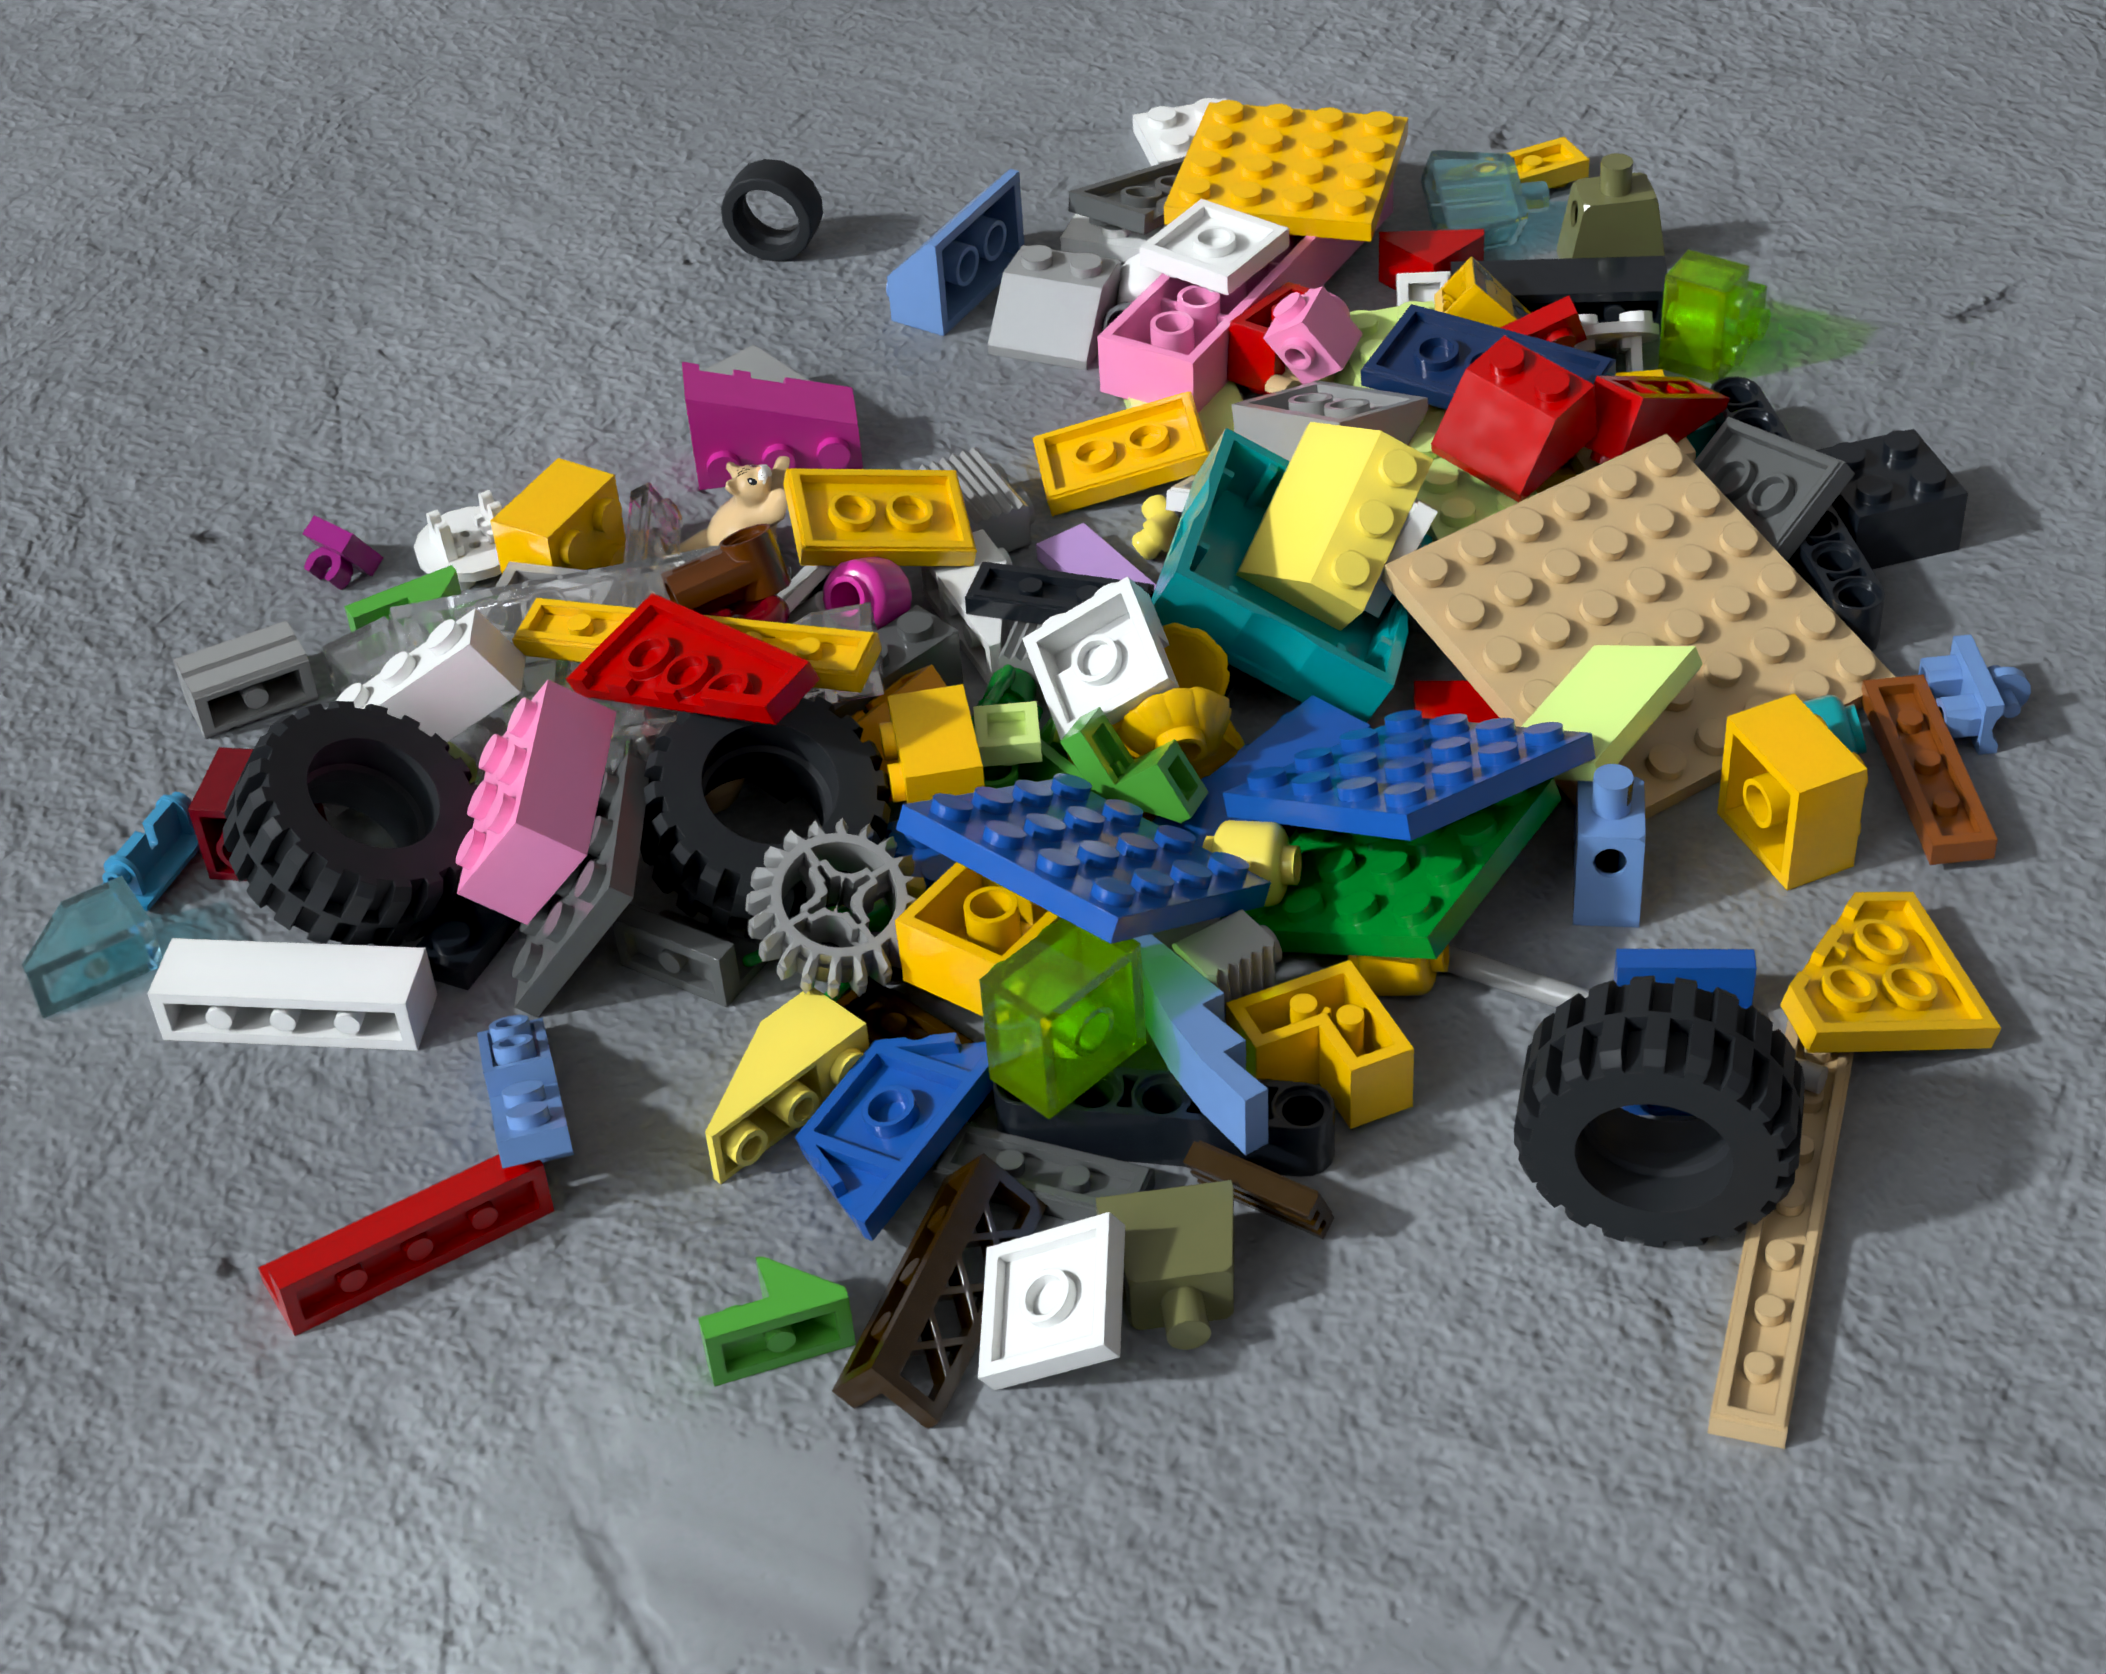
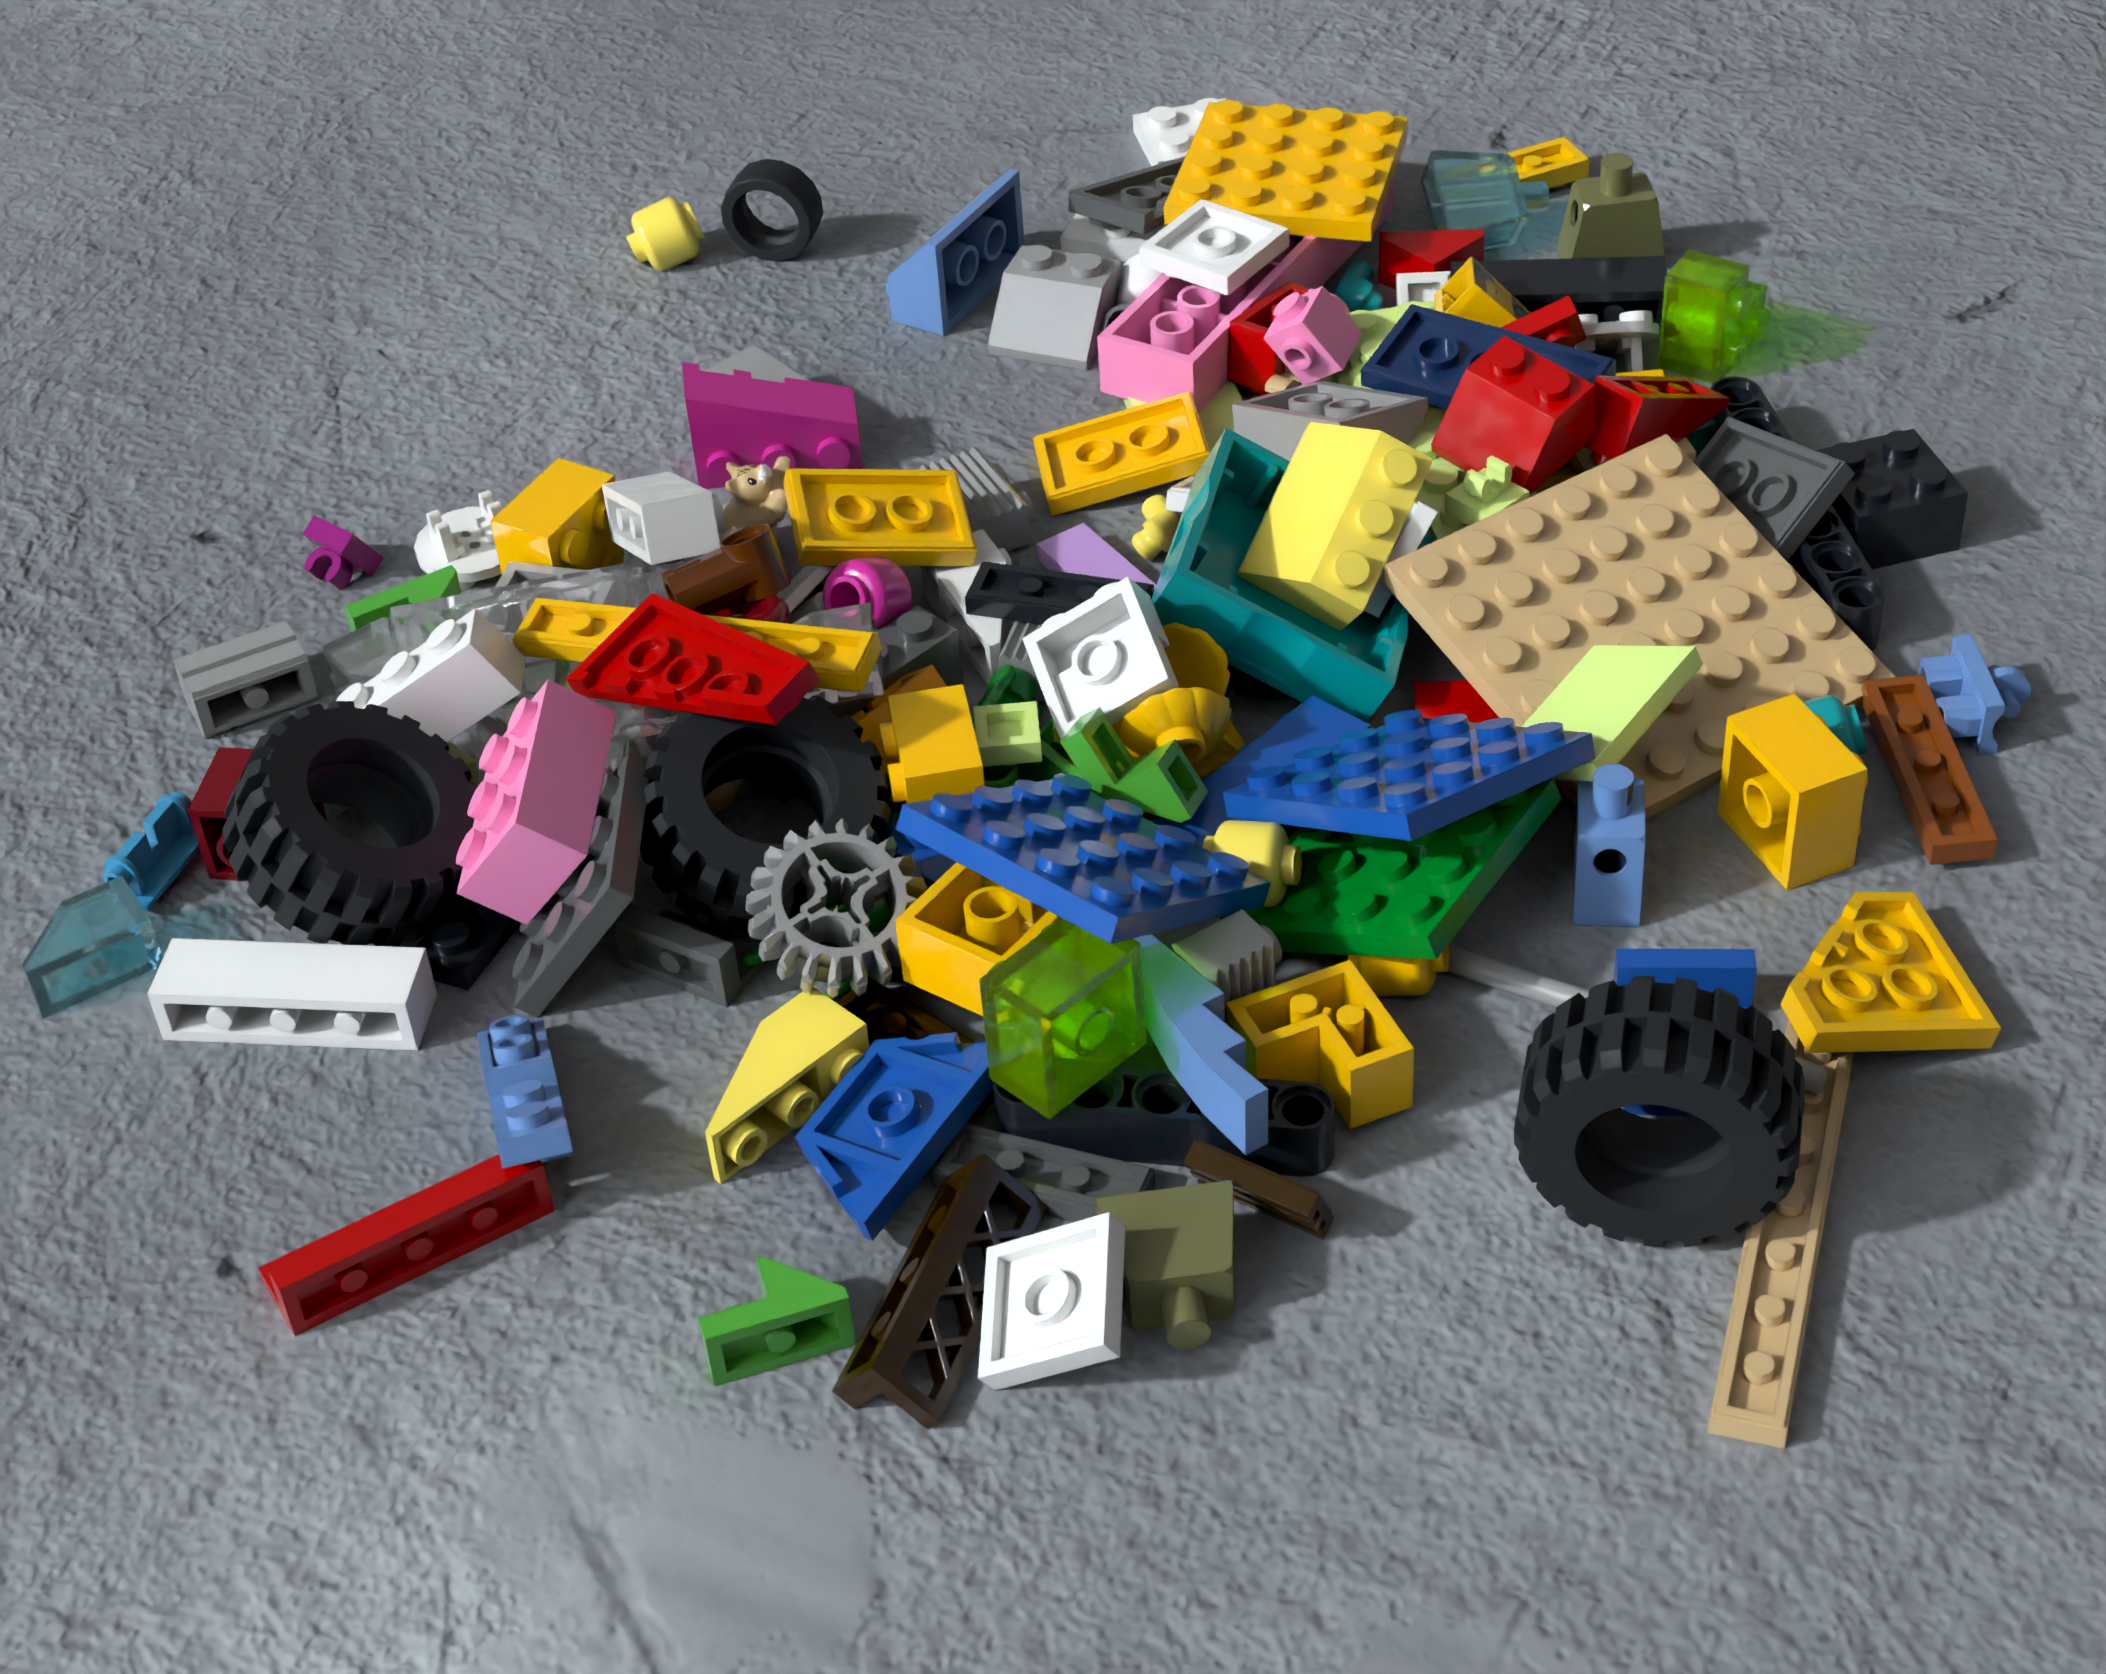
none -> white brick [602,471,726,565]
none -> light yellow head [626,197,705,272]
none -> teal arm [1335,261,1384,312]
none -> yellowish green tile [1445,455,1530,526]

